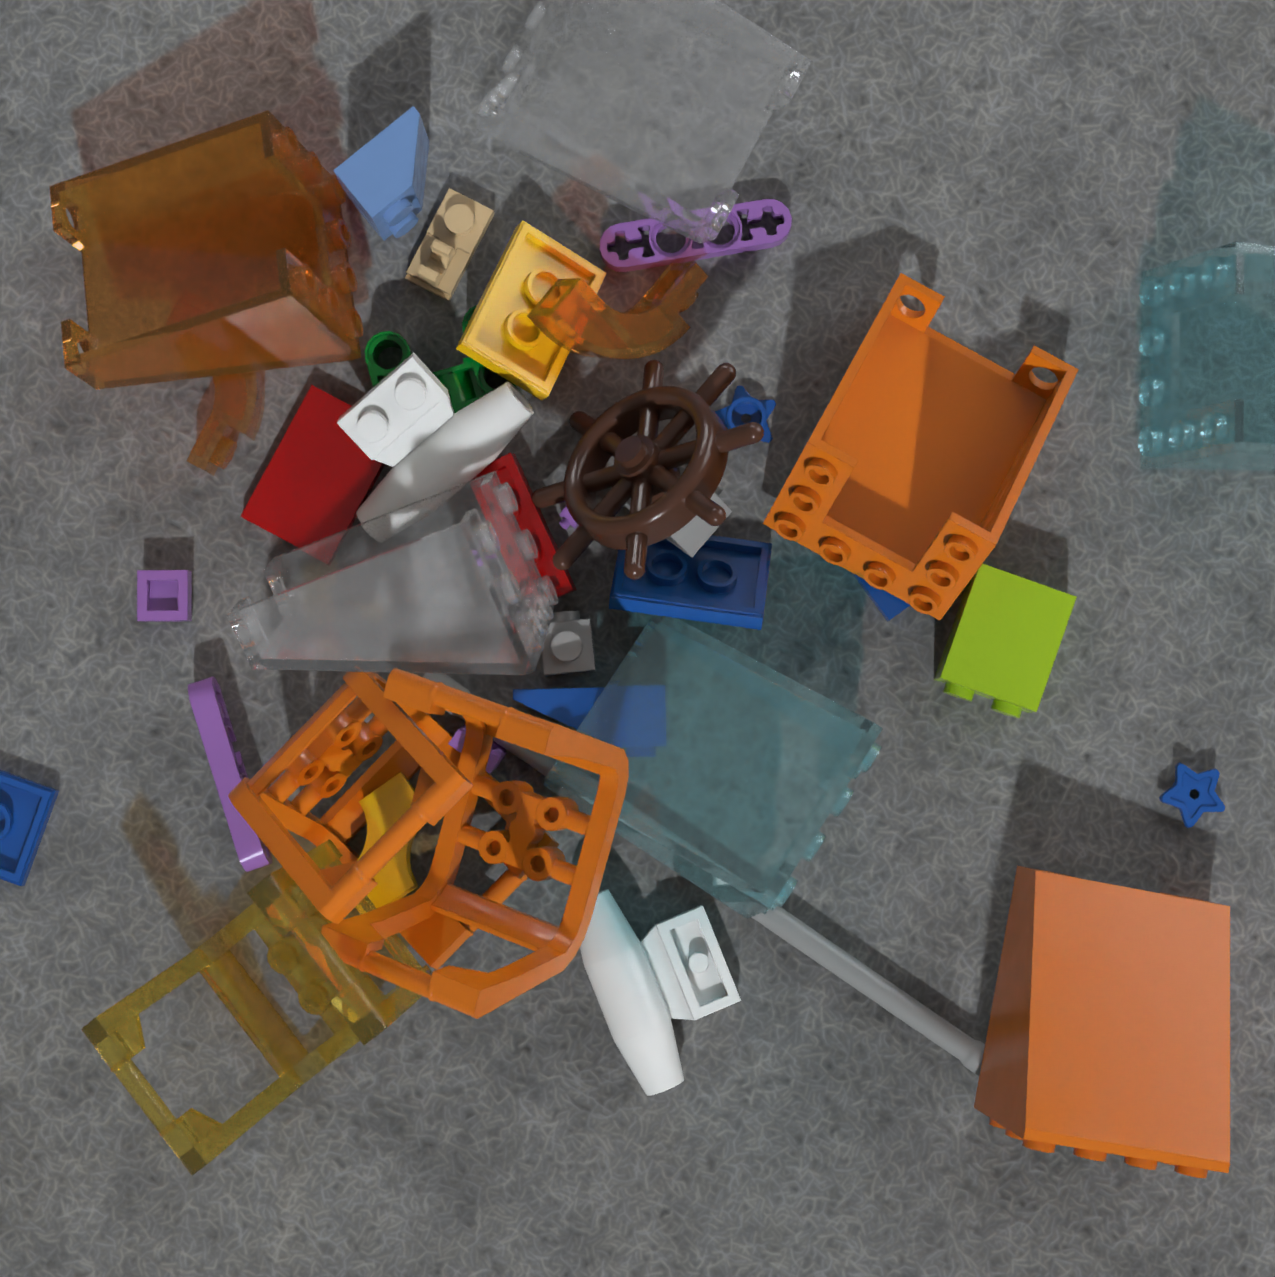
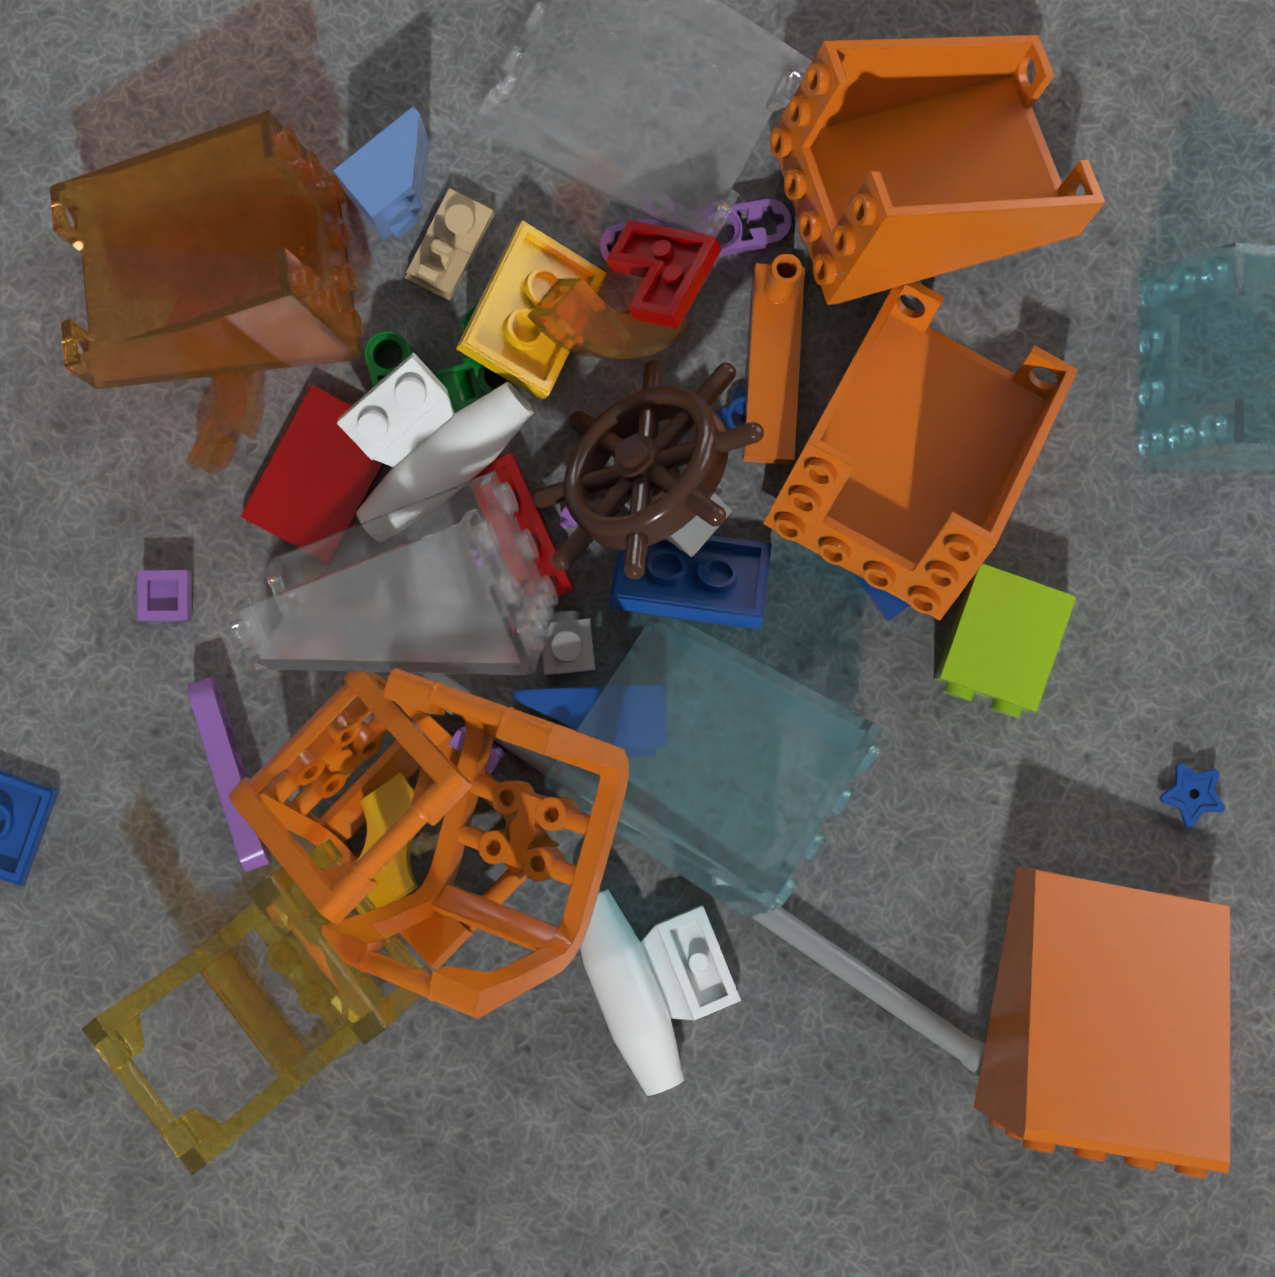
none -> red plate [607,220,721,329]
none -> orange piece [742,254,805,465]
none -> orange windscreen [770,35,1106,305]

